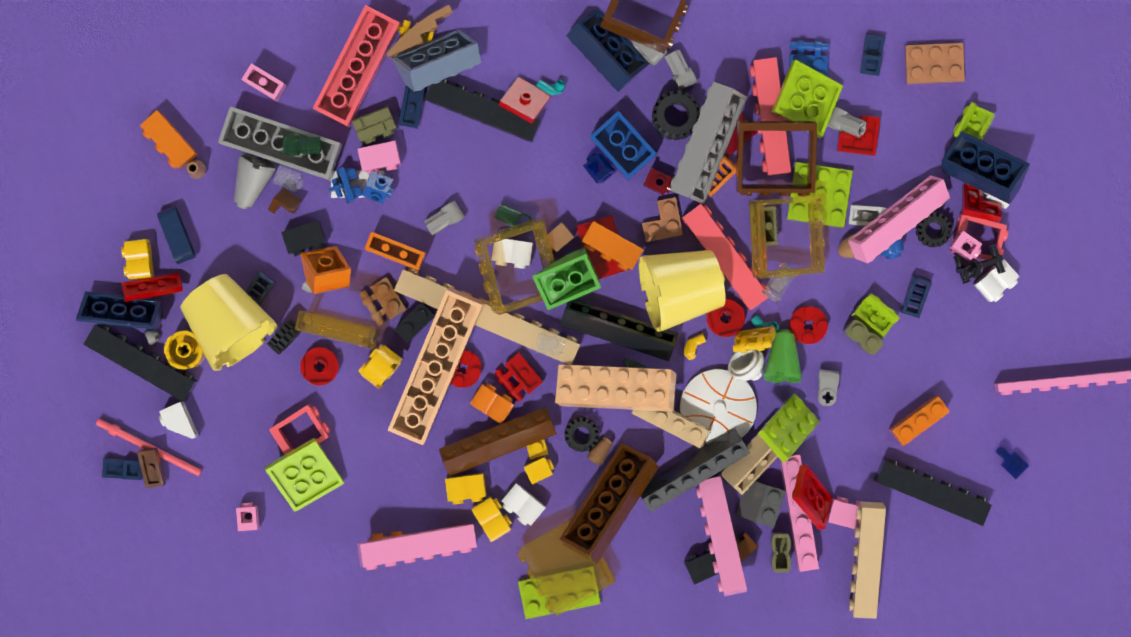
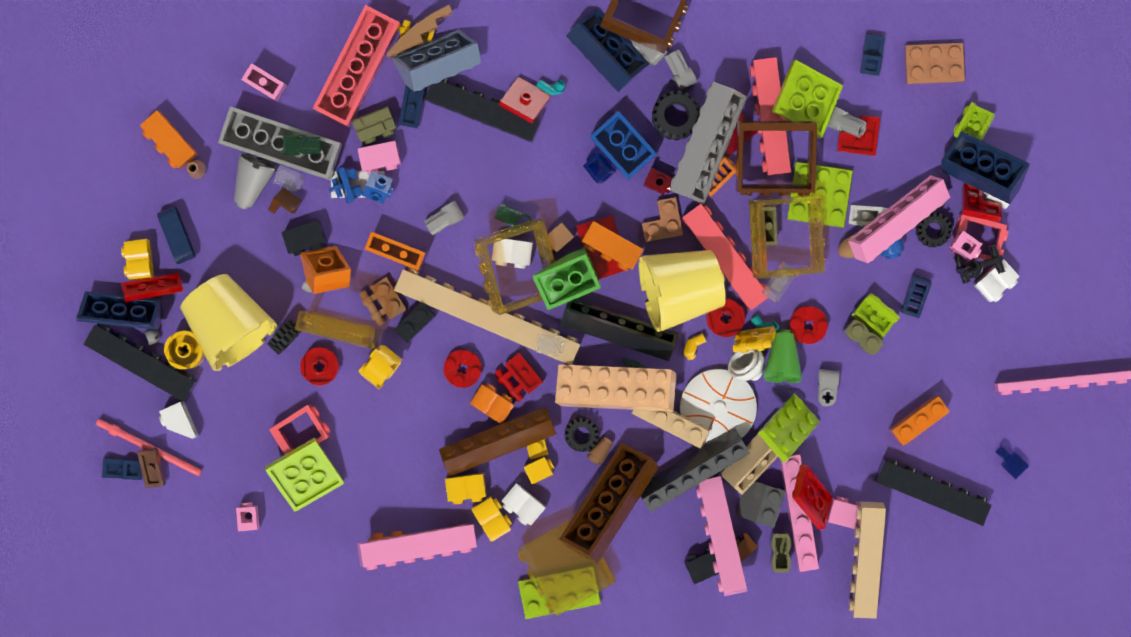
dark blue slope [245,271,276,306] -> none
light nougat brick [388,287,484,445] -> none
blue plate [788,40,829,76] -> none

